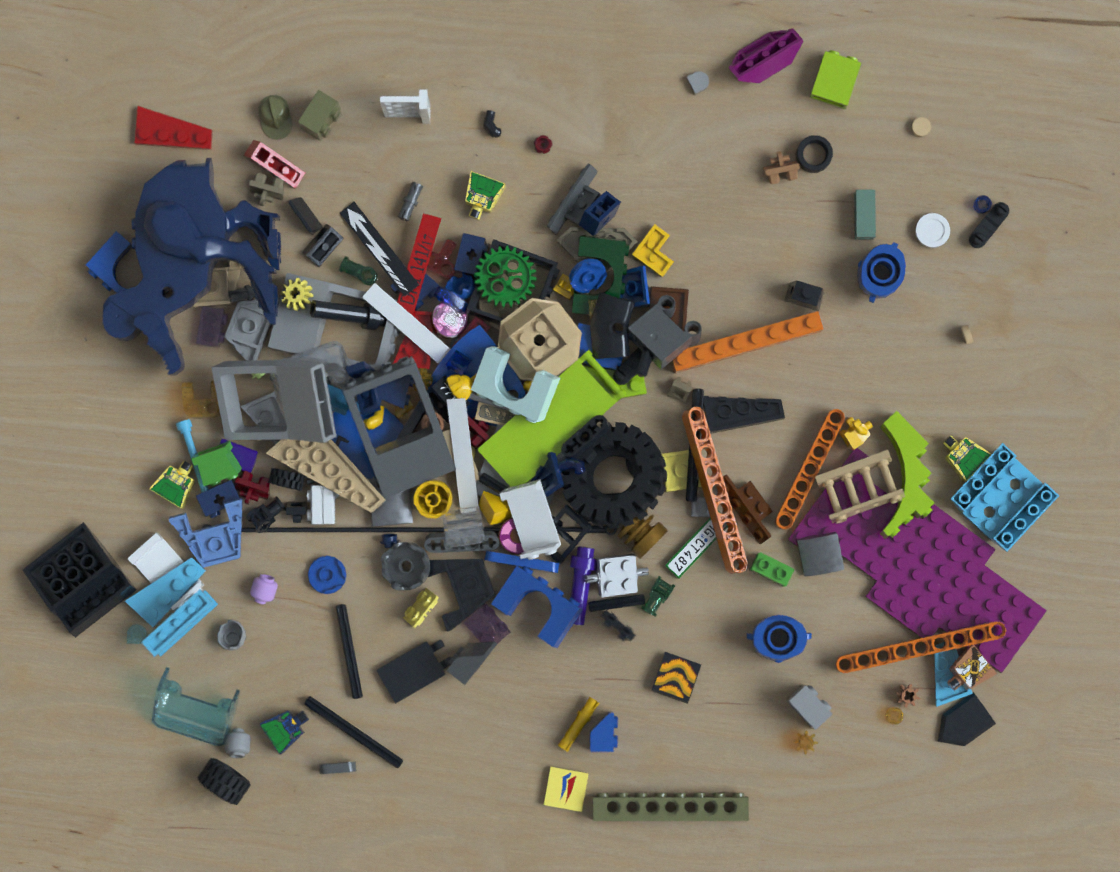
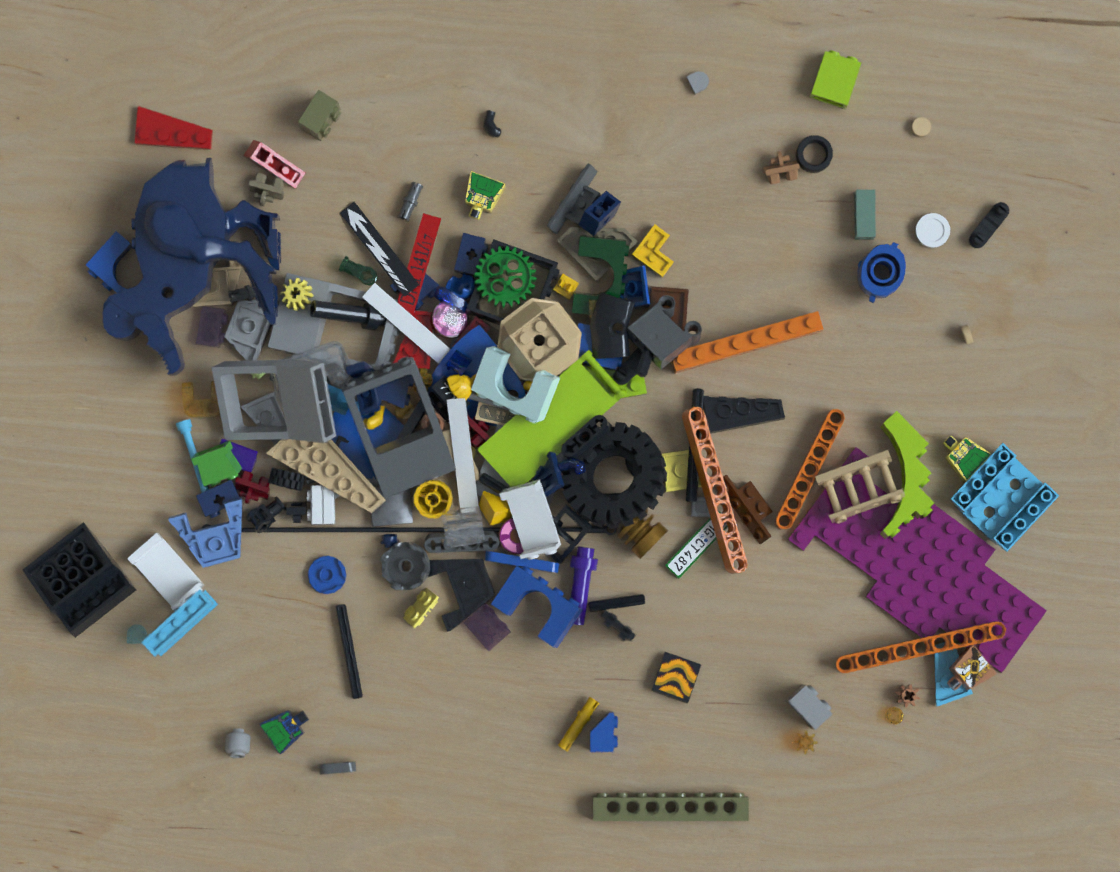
medium azure wing [125,558,206,627] -> none
torso [150,461,195,509] -> none
clear light blue windscreen [152,667,240,746] -> none
black tyre [197,758,251,805] -> none
light grey hair [217,620,246,651] -> none
lavender head [250,574,278,604] -> none
olive piece [259,95,292,140] -> none
black slope [288,197,322,235] -> none
black slope [302,224,344,267] -> none
black axle [304,696,403,768] -> none
black tile [376,640,452,704] -> none
white fence [380,90,430,124] -> none
clear red beam [427,239,457,280] -> none
dark grey slope [447,642,497,685] -> none
dark red plate [534,135,552,154] -> none
light yellow tile [544,767,589,812] -> none
blue tile [569,259,607,293] -> none
plate [585,554,649,597] -> none
clear green connector [641,576,676,617] -> none
dark tan tile [668,377,692,403] -> none
magenta wedge [729,28,803,83] -> none
blue piece [746,615,812,663] -> none
bright green hips [750,552,795,587] -> none
black torso [784,281,824,311] -> none
flat silver slope [797,532,844,577] -> none
yellow piece [838,417,873,450] -> none
black tile [937,692,996,746] -> none
clear blue bush [973,195,992,214] -> none

